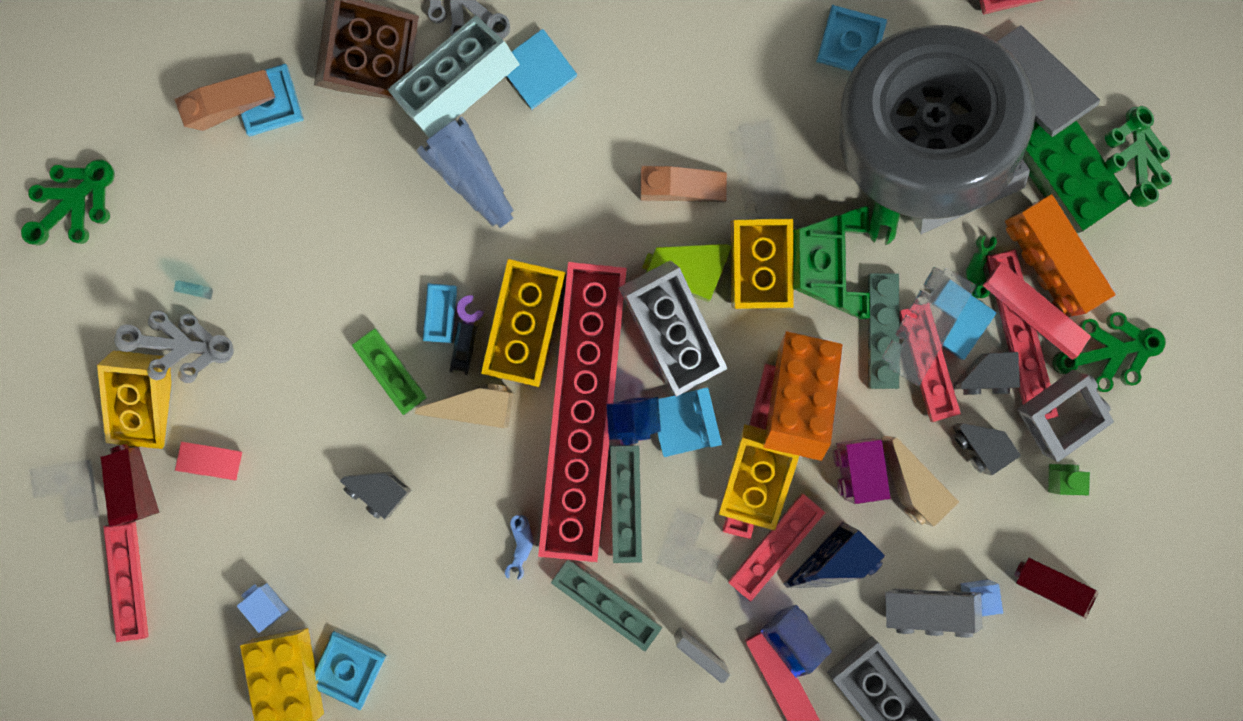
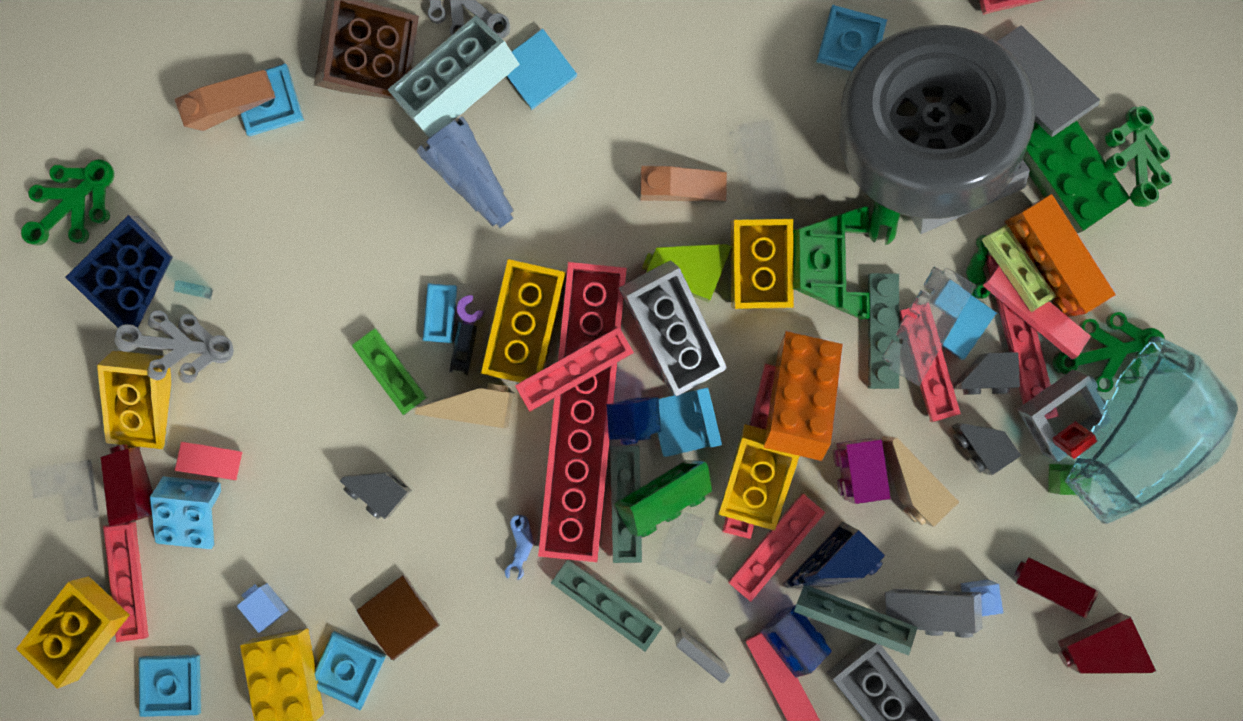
none -> yellow brick [16,576,130,689]
none -> dark blue wedge [65,215,173,328]
none -> medium azure tile [139,655,201,717]
none -> medium azure bracket [150,476,221,549]
none -> reddish brown slope [356,575,440,661]
none -> coral plate [515,327,634,412]
none -> green slope [614,460,712,537]
none -> sand green plate [794,586,918,656]
none -> yellowish green tile [982,224,1056,312]
none -> red tile [1052,421,1098,459]
none -> dark red slope [1057,612,1156,674]
none -> clear light blue windscreen [1065,336,1238,524]

